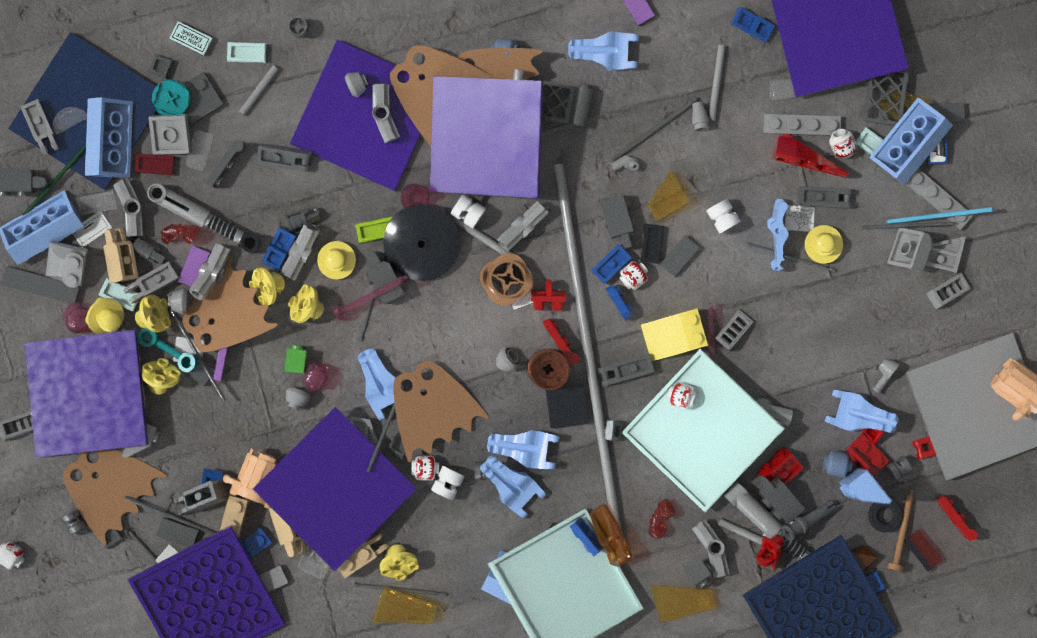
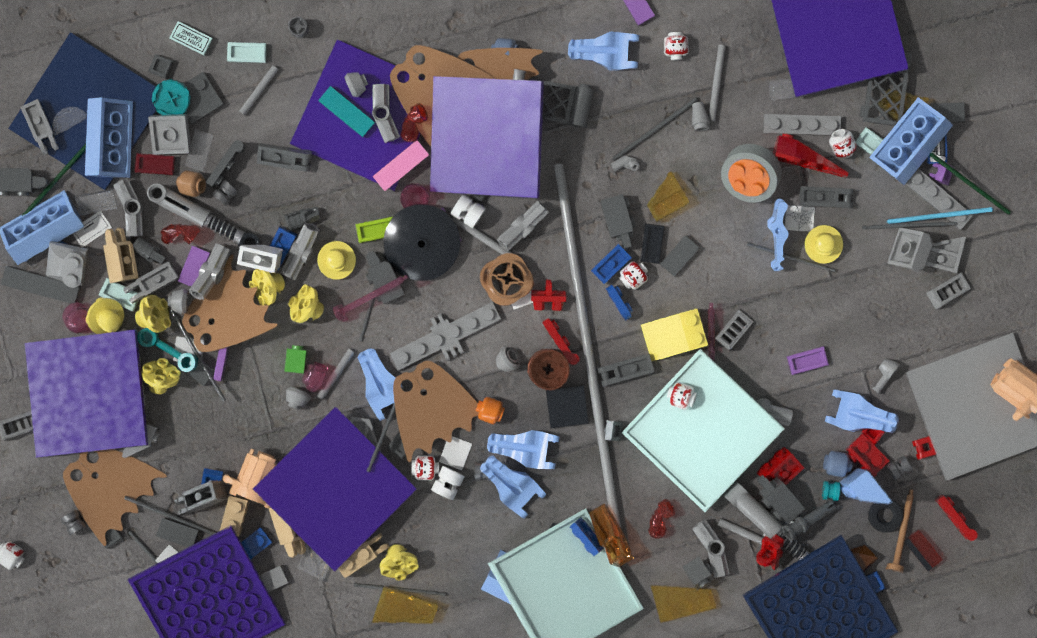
white wheel [706,198,741,234] -> none
blue slope [730,7,775,43] -> none
none -> medium nougat head [176,171,206,197]
none -> flat silver wheel [212,179,239,206]
none -> white slope [237,245,283,273]
none -> light grey bar [317,348,355,400]
none -> teal tile [318,86,375,137]
none -> bright pink tile [373,140,429,191]
none -> light grey hinge [390,302,501,371]
none -> clear red arm [400,103,428,142]
none -> white sticker [439,436,472,470]
none -> orange head [475,396,505,425]
none -> white head [664,32,689,61]
none -> wheel [721,144,782,203]
none -> medium lavender tile [787,346,829,375]
none -> teal wheel [822,481,840,501]
none -> dark green axle [930,153,1011,215]
none -> medium lavender tile [930,163,954,185]

